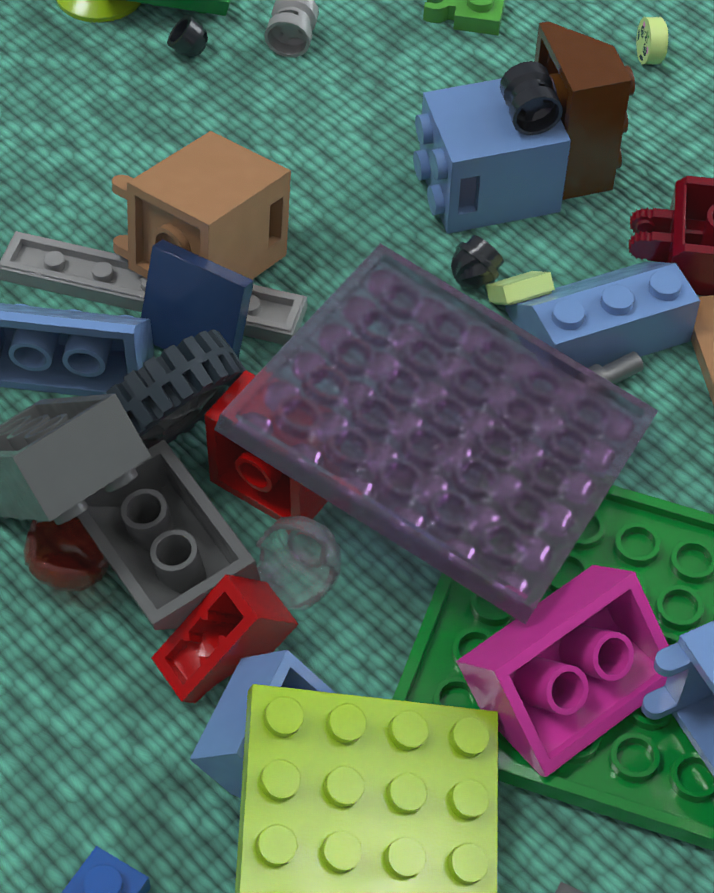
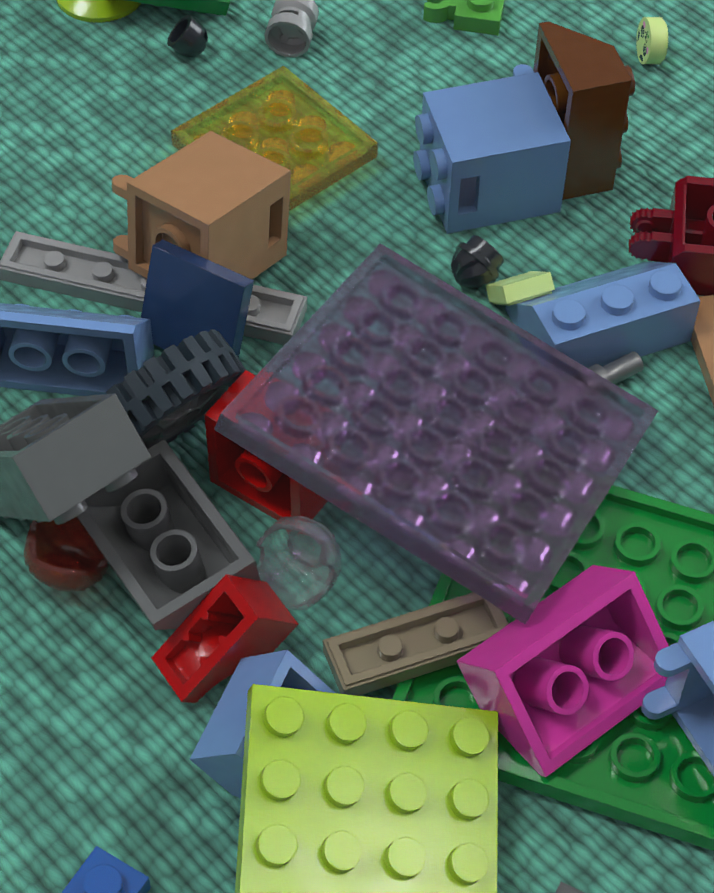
black wheel [500,61,563,135] -> none
none -> clear yellow plate [171,66,378,211]
none -> dark tan tile [323,587,508,696]

